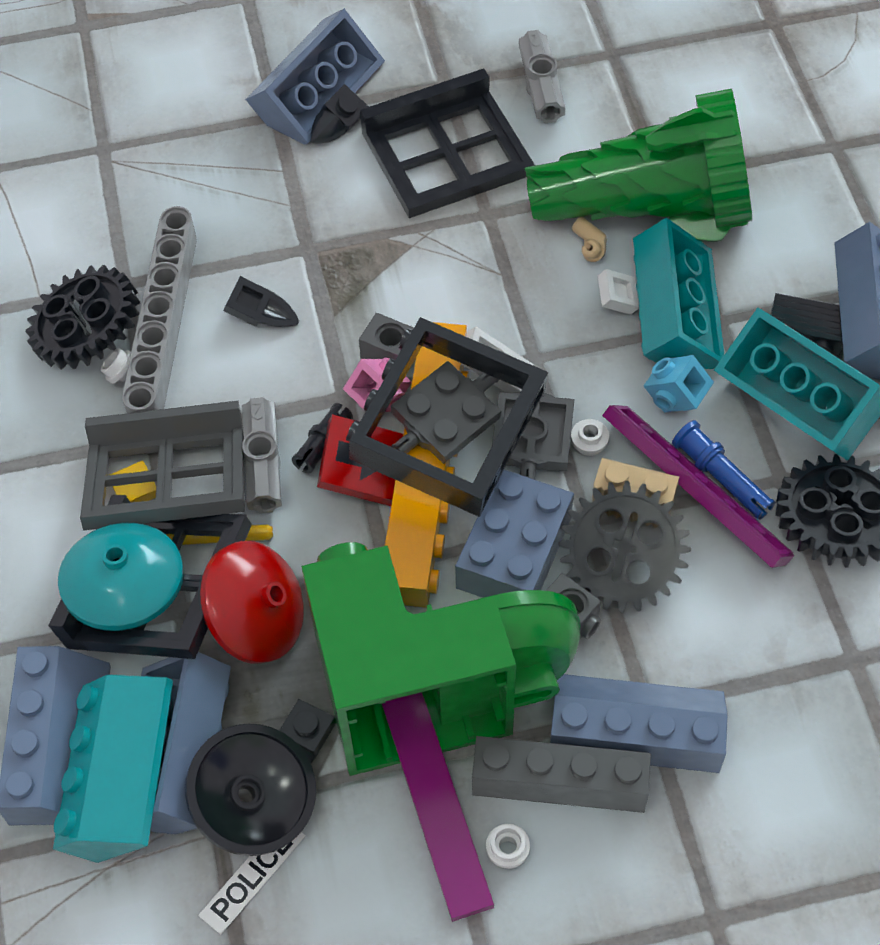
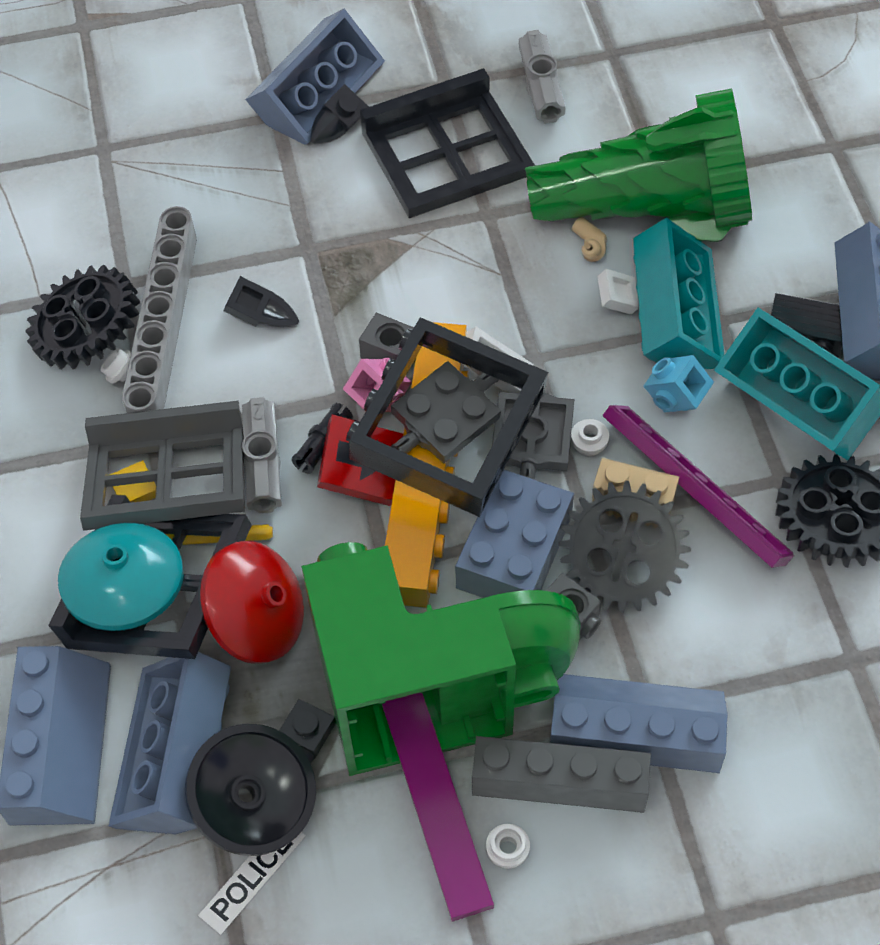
teal slope [53,675,173,863] -> none
blue pin [672,420,776,520] -> none

